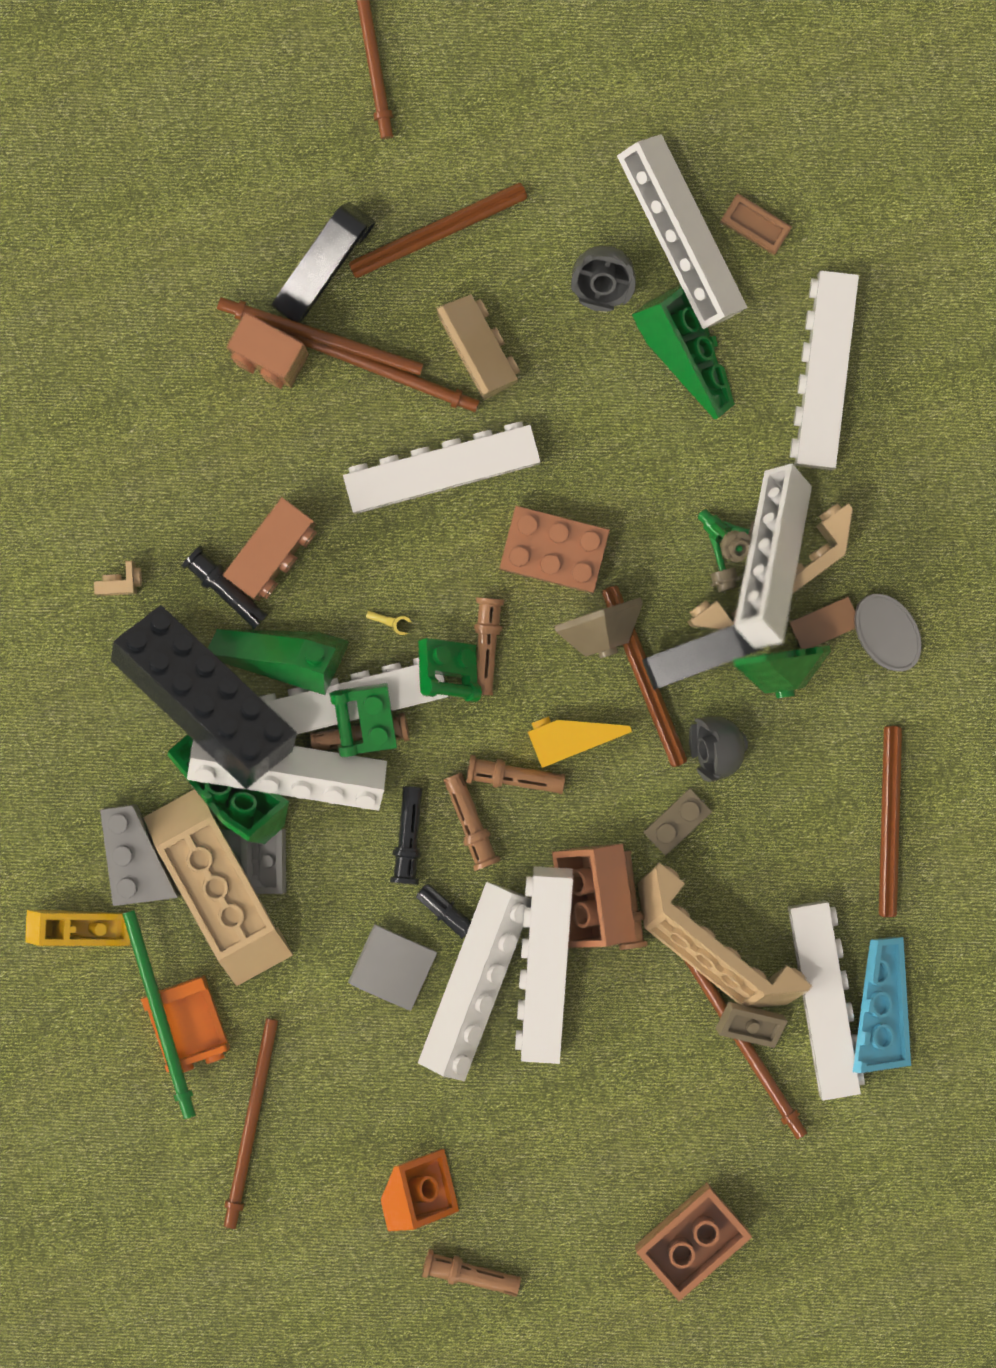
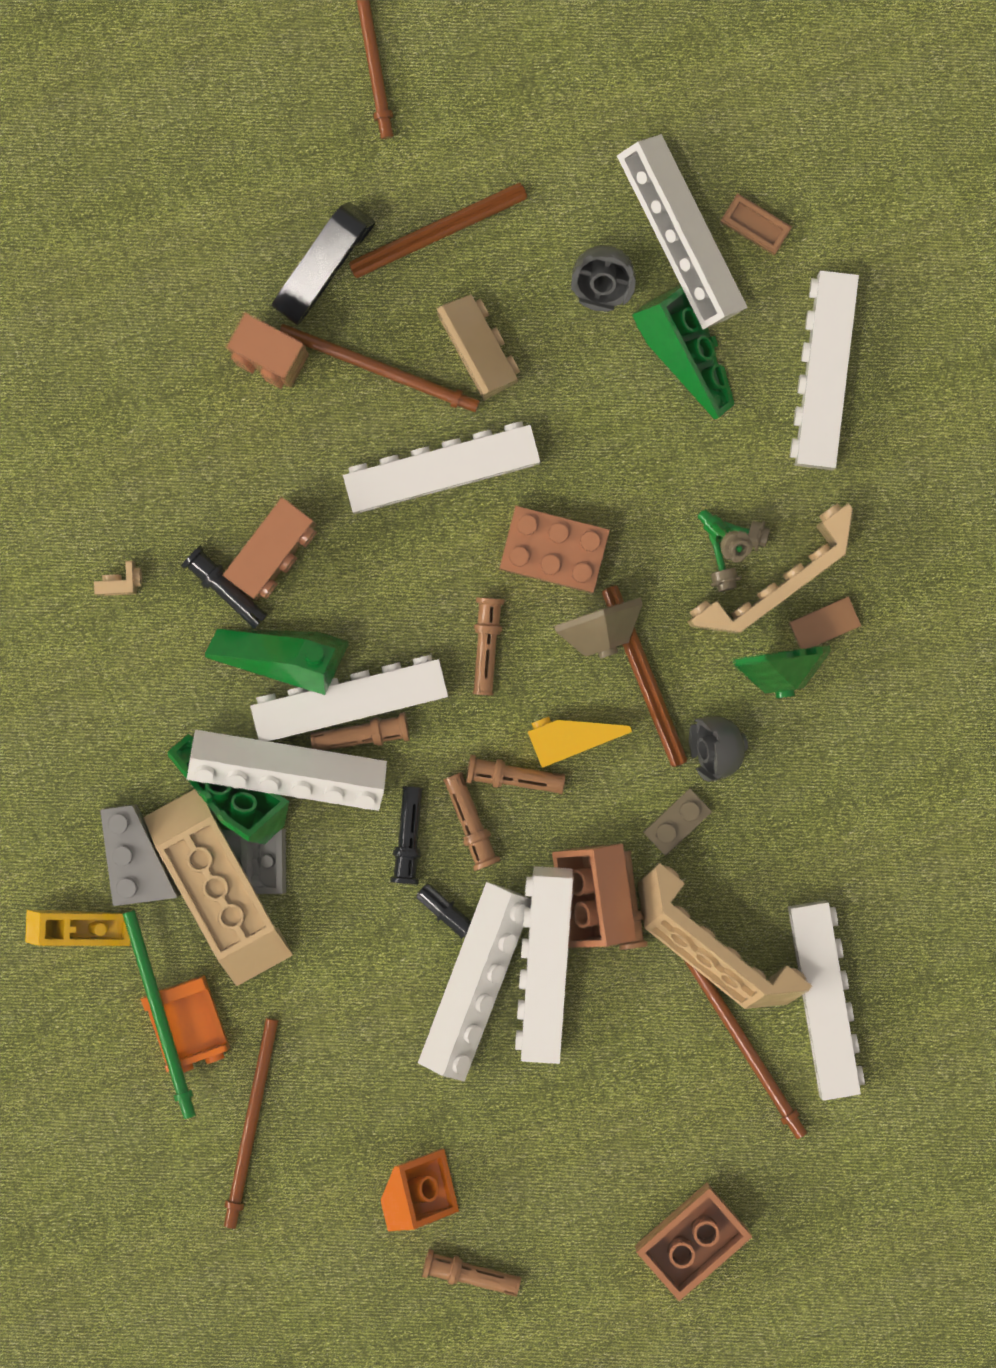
black brick [111,605,297,789] -> none
dark orange bar [217,297,424,376] -> none
green plate [329,683,397,757] -> none
light grey slope [348,924,437,1011] -> none
light yellow hand [366,610,412,635] -> none
green plate [418,638,482,702] -> none
beam [642,624,764,690] -> none
dark tan plate [716,1002,788,1048] -> none
white brick [734,464,812,649] -> none
medium azure wing [853,937,911,1073] -> none
light grey piece [854,594,921,672] -> none
dark orange axle [879,726,902,917] -> none

